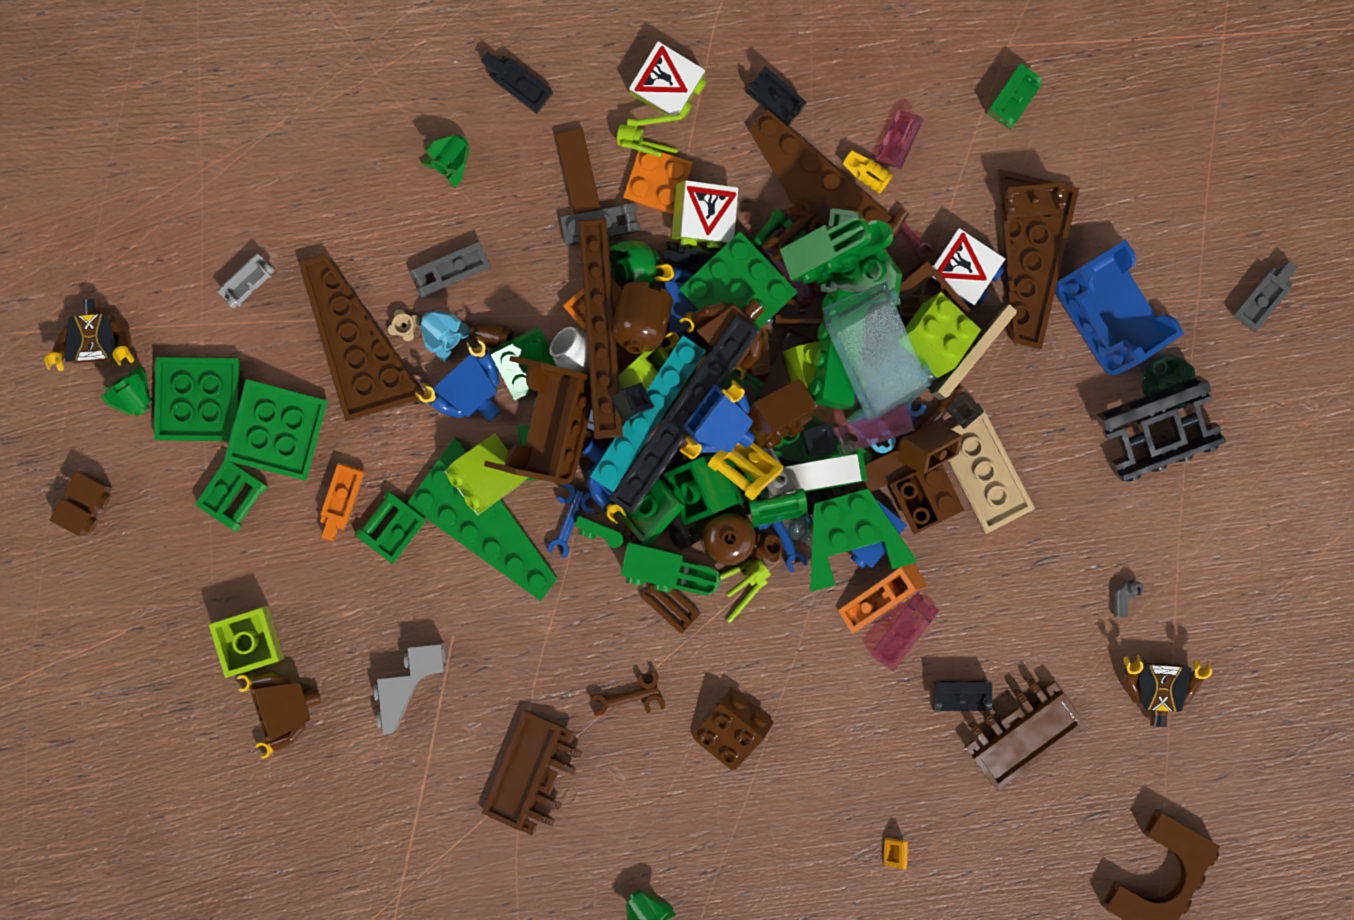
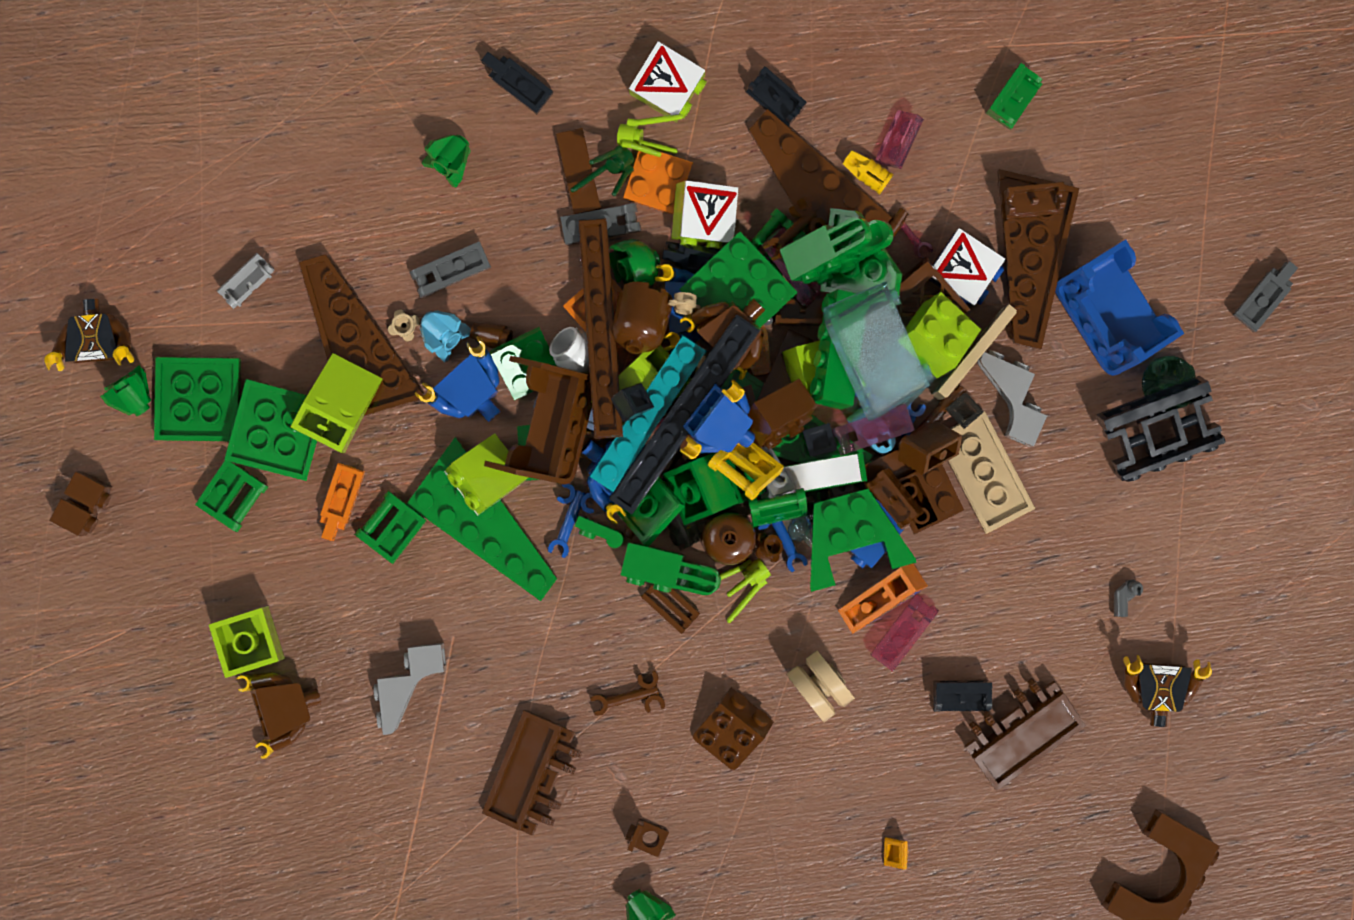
none -> lime slope [291,353,383,453]
none -> dark green plant [570,145,634,196]
none -> reddish brown bracket [625,819,669,857]
none -> tan plate [668,292,701,315]
none -> tan wheel [786,650,855,722]
none -> reddish brown hinge [866,469,924,530]
none -> light grey arch [977,350,1047,447]

